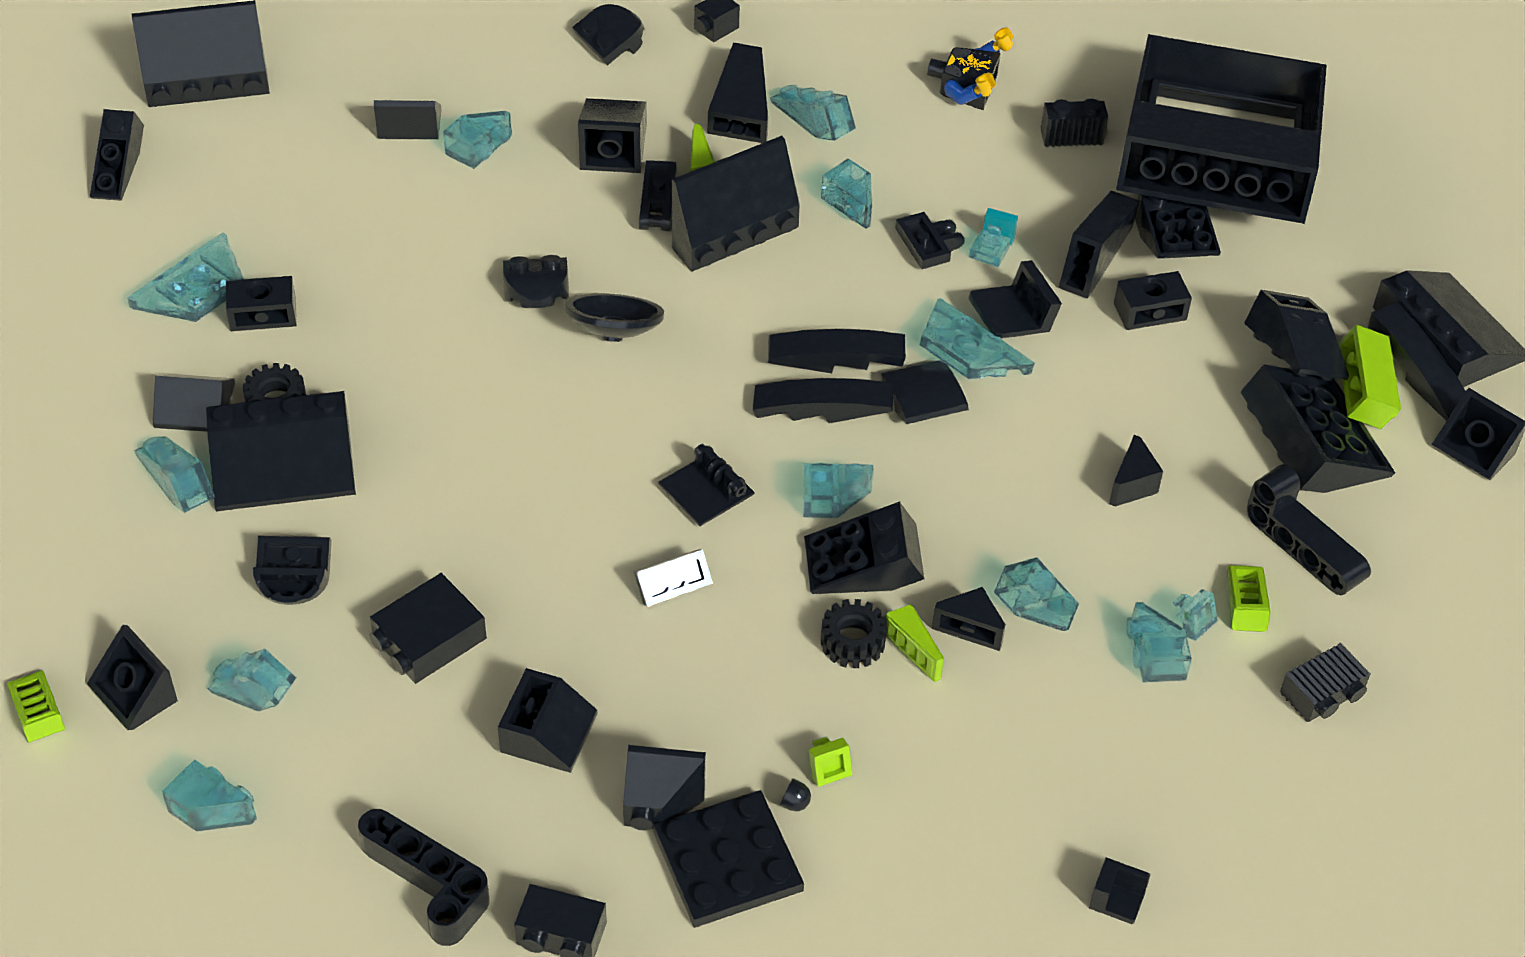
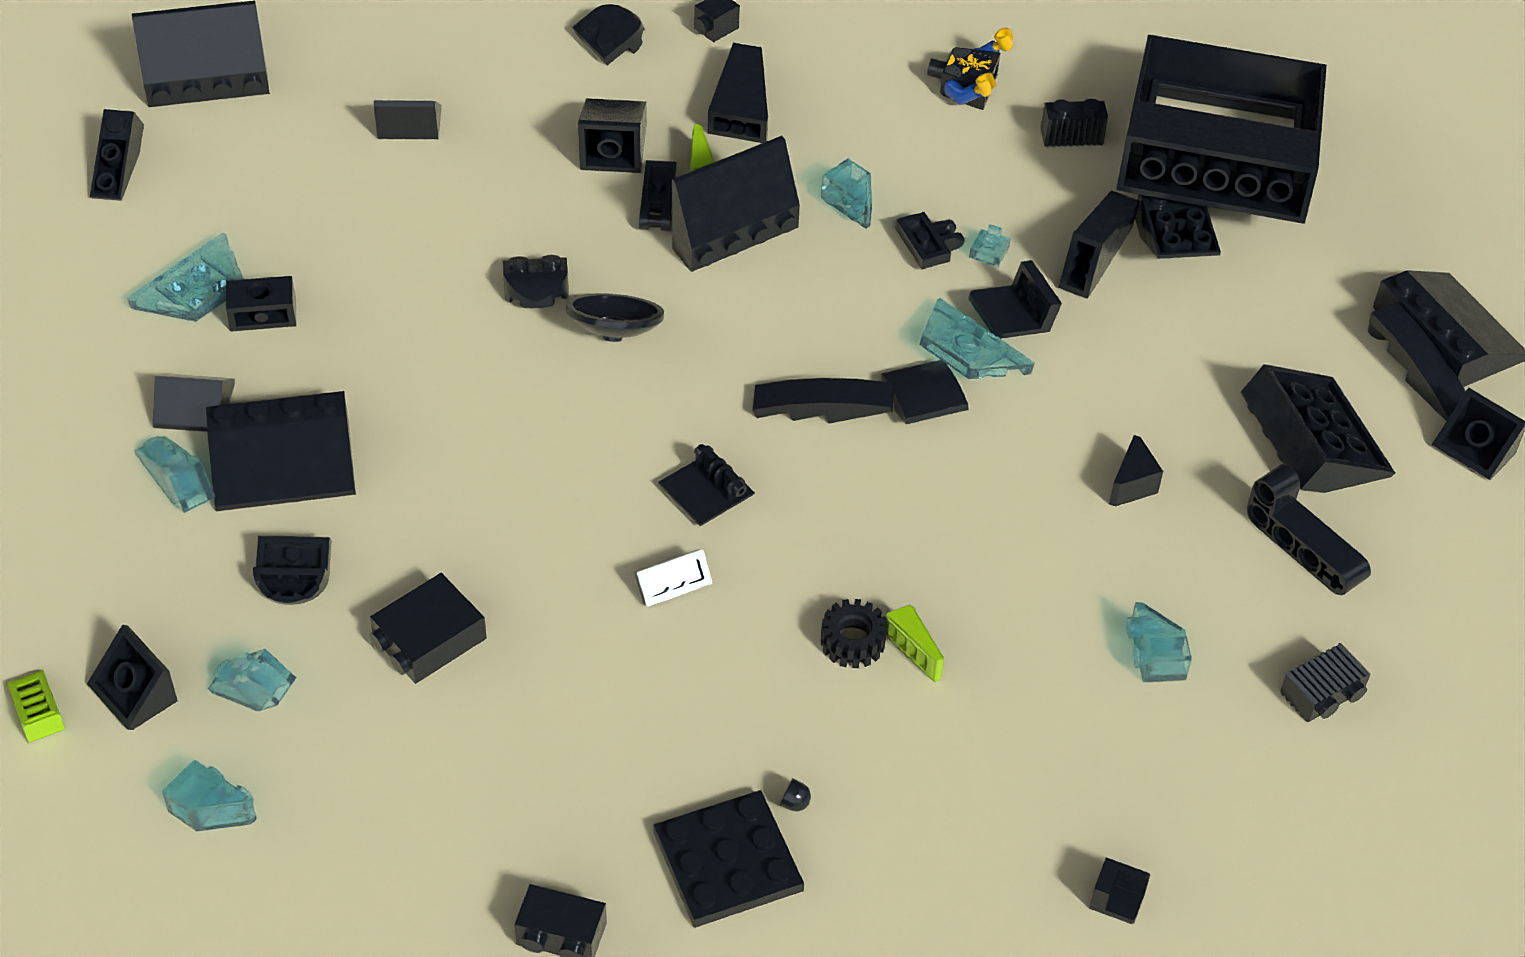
black tyre [242,363,306,402] -> none
black beam [358,809,490,946] -> none
clear light blue slope [443,111,512,169] -> none
black slope [498,668,598,773] -> none
black slope [623,745,706,831] -> none
black slope [768,329,906,374] -> none
clear light blue slope [770,85,856,141] -> none
clear light blue slope [803,463,874,518] -> none
black slope [804,501,925,594] -> none
lime tile [808,736,852,787] -> none
black slope [932,587,1006,651] -> none
teal tile [982,208,1018,245] -> none
clear light blue slope [994,557,1079,631] -> none
black brick [1114,271,1192,330] -> none
clear light blue tile [1173,589,1218,641] -> none
lime slope [1227,565,1271,632] -> none
black slope [1244,290,1349,381] -> none
lime brick [1338,324,1401,429] -> none

